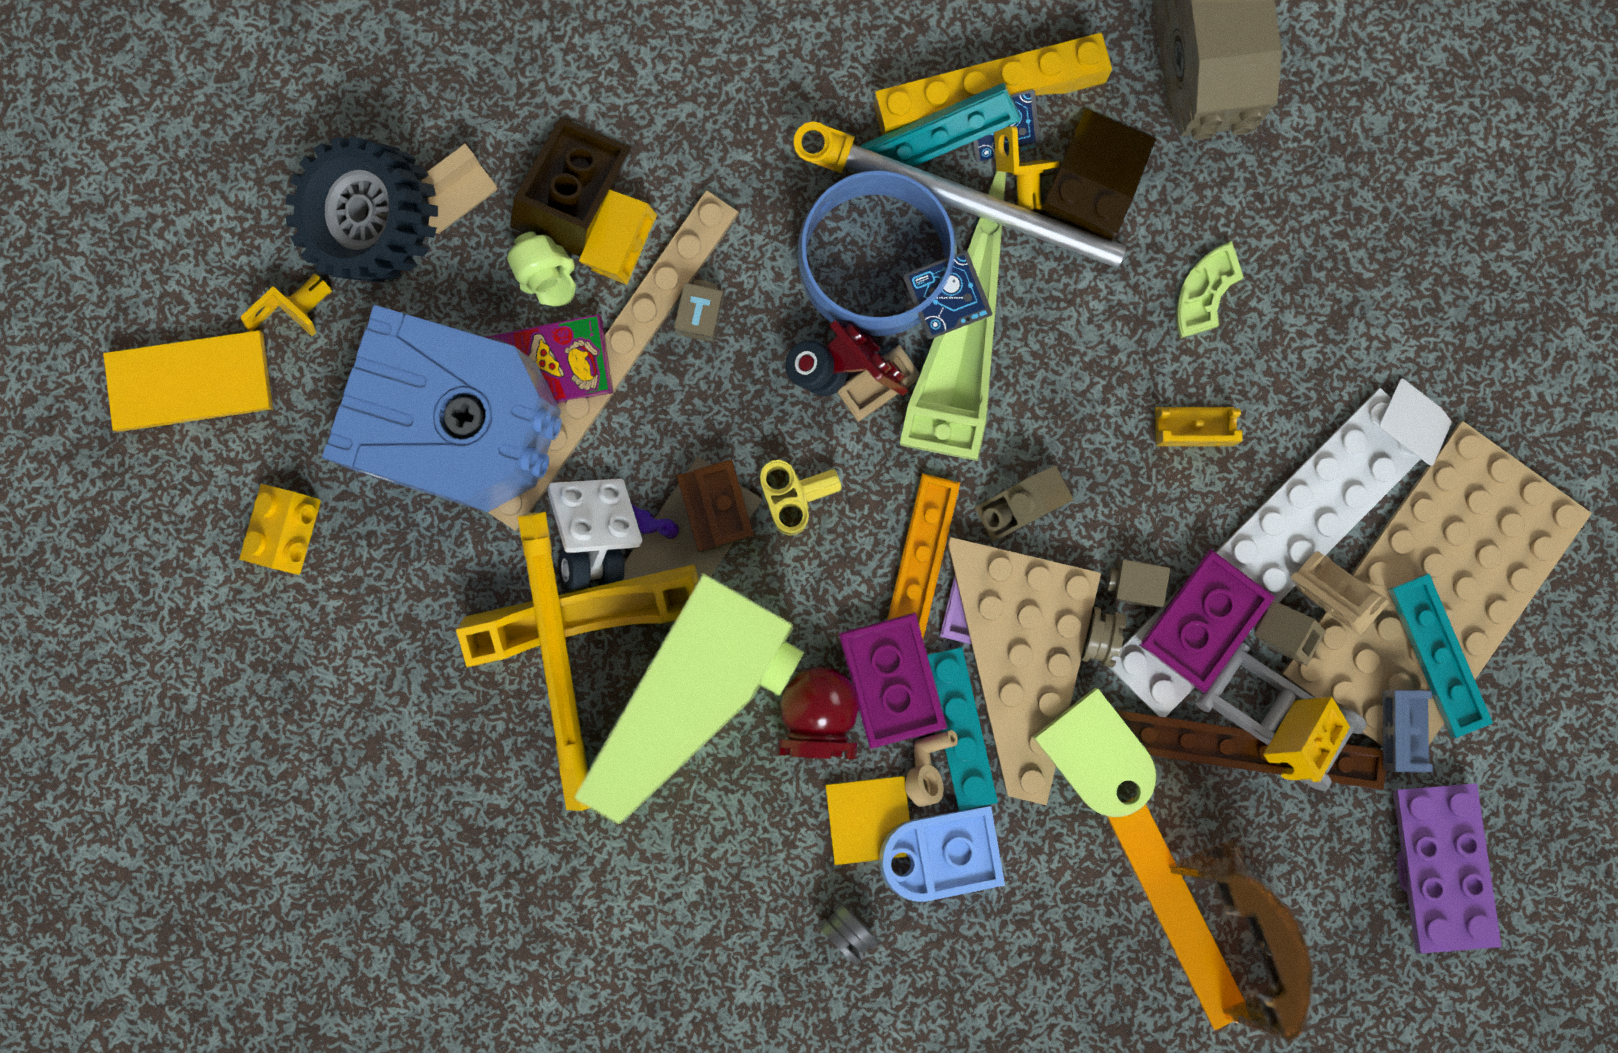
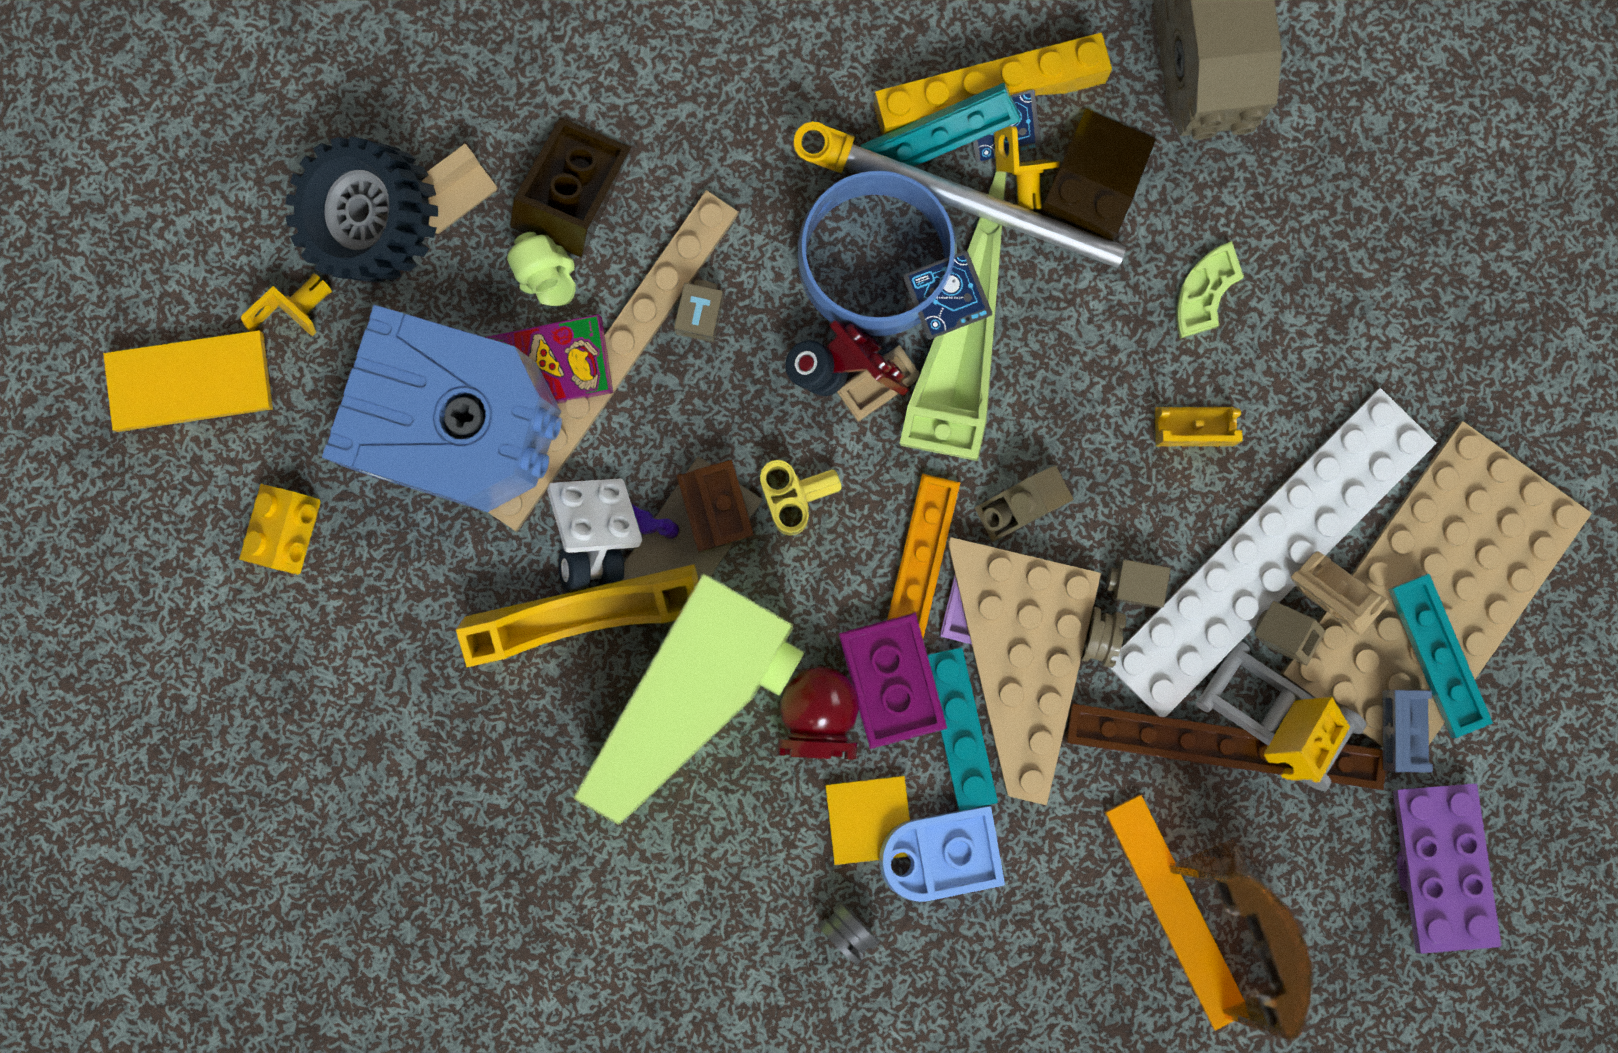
yellow piece [517,512,590,811] -> none
yellow hinge [579,190,657,285] -> none
tan plate [905,730,958,807] -> none
yellowish green tile [1033,687,1156,817] -> none
magenta tile [1138,549,1275,693] -> none
white sticker [1379,379,1452,466] -> none

